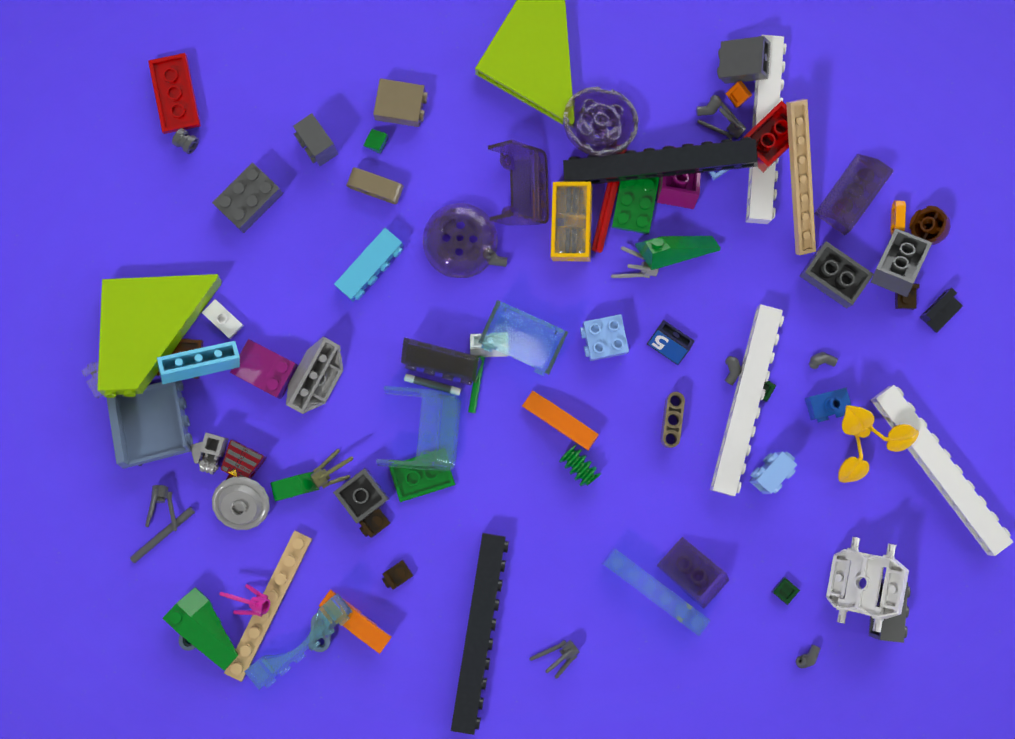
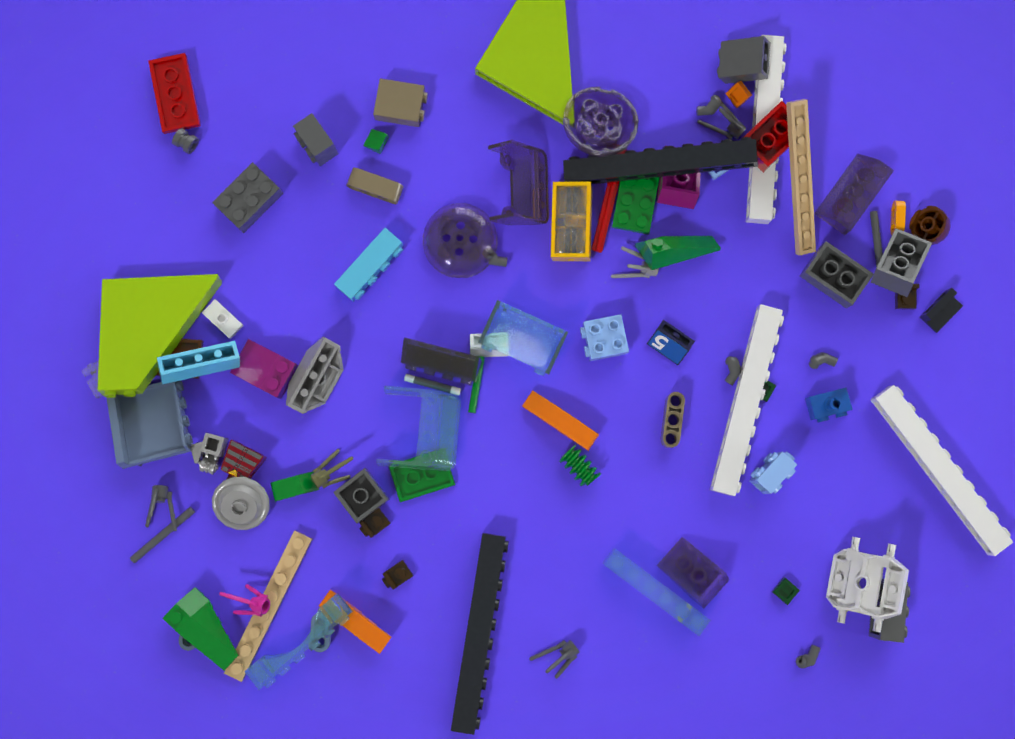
yellow plant [838,405,919,483] -> none
none -> dark grey bar [870,211,883,287]

